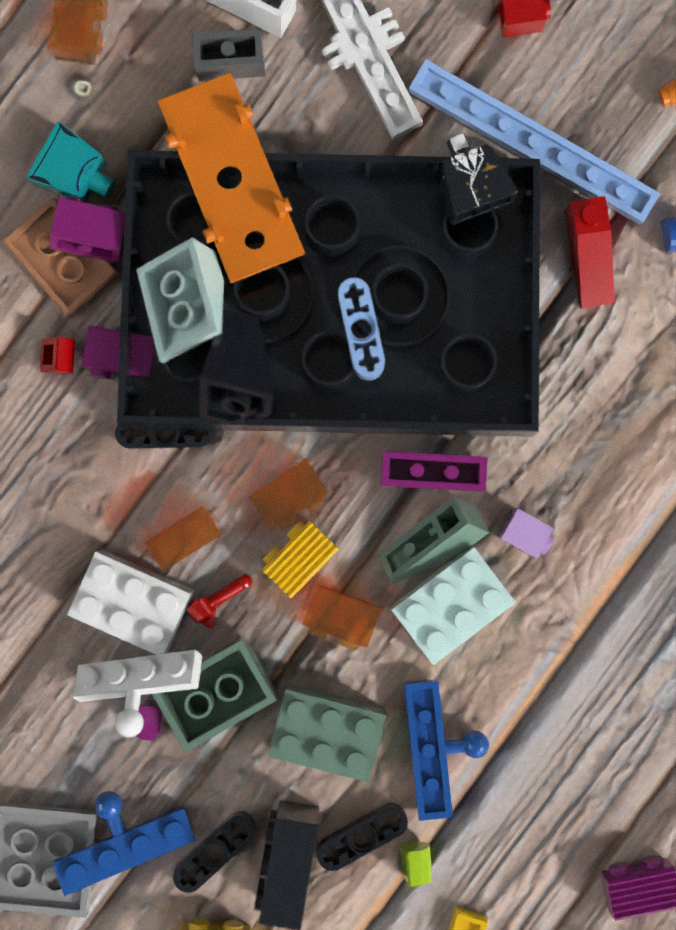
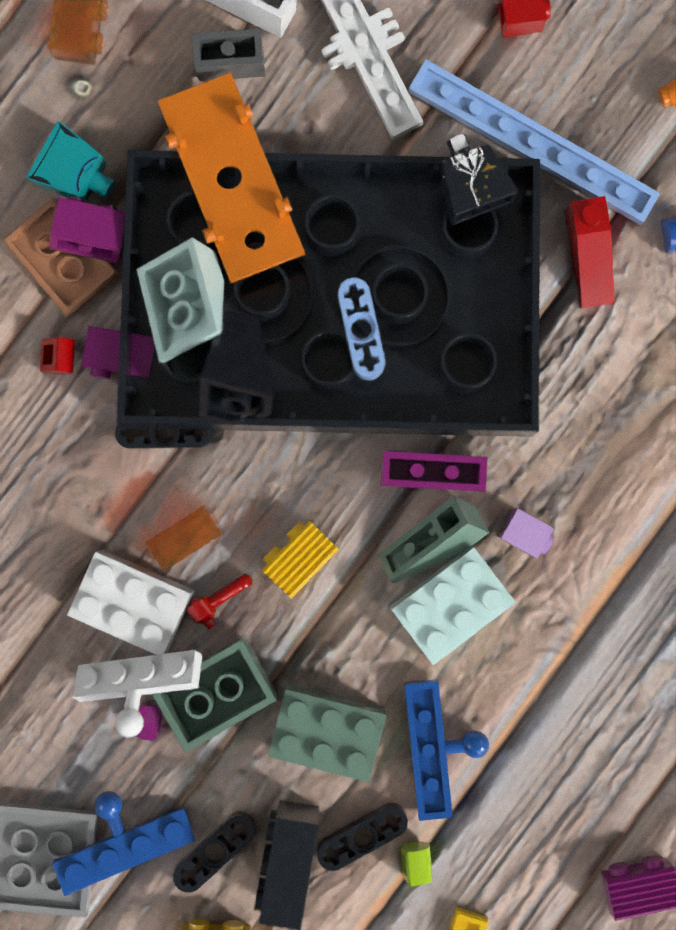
clear orange brick [249,458,329,532] -> none
clear orange brick [303,583,381,650] -> none

